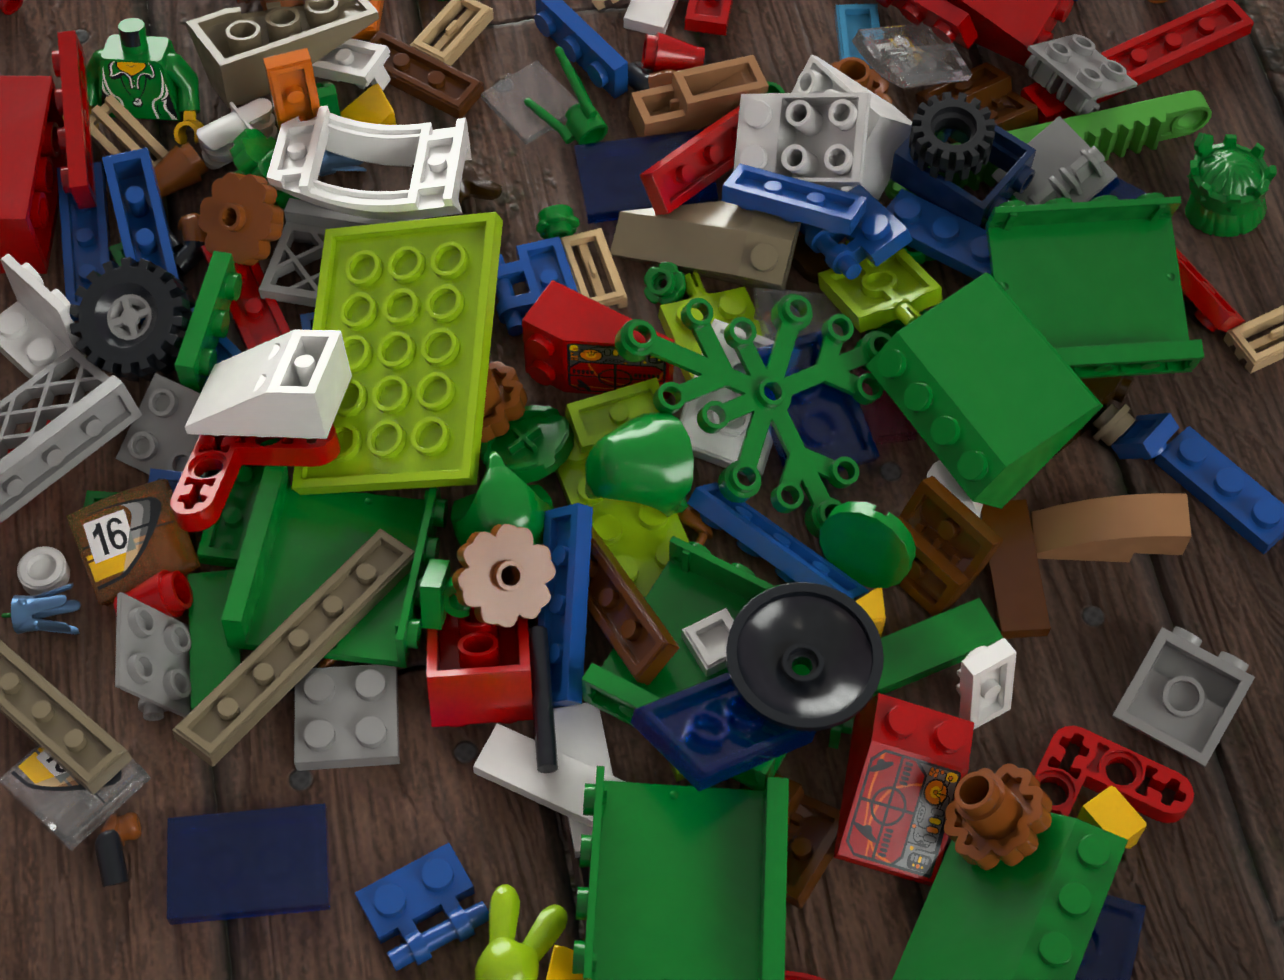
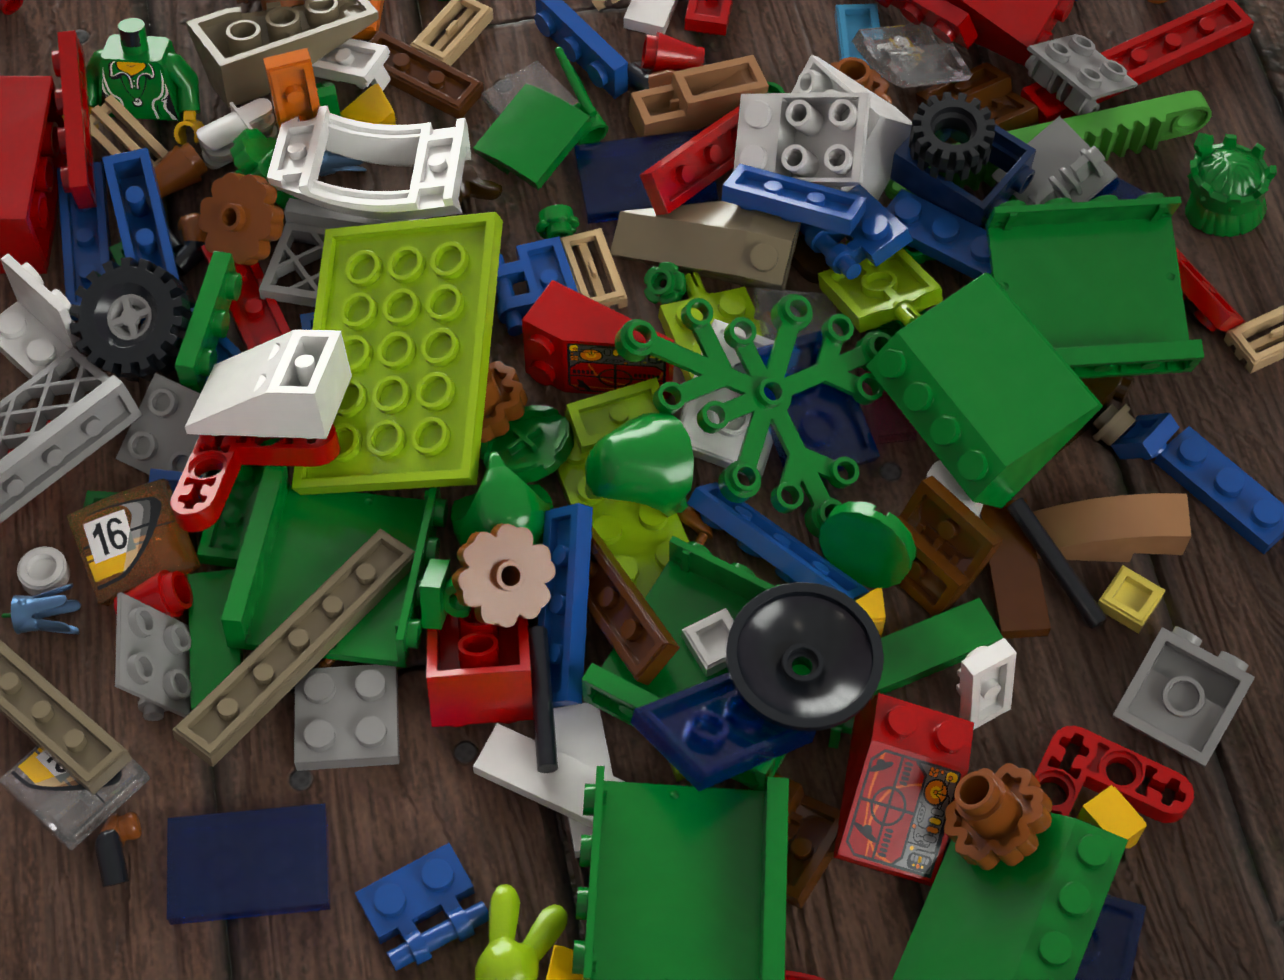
none -> green slope [473,83,592,191]
none -> black bar [1006,498,1108,629]
none -> light yellow tile [1098,565,1166,634]

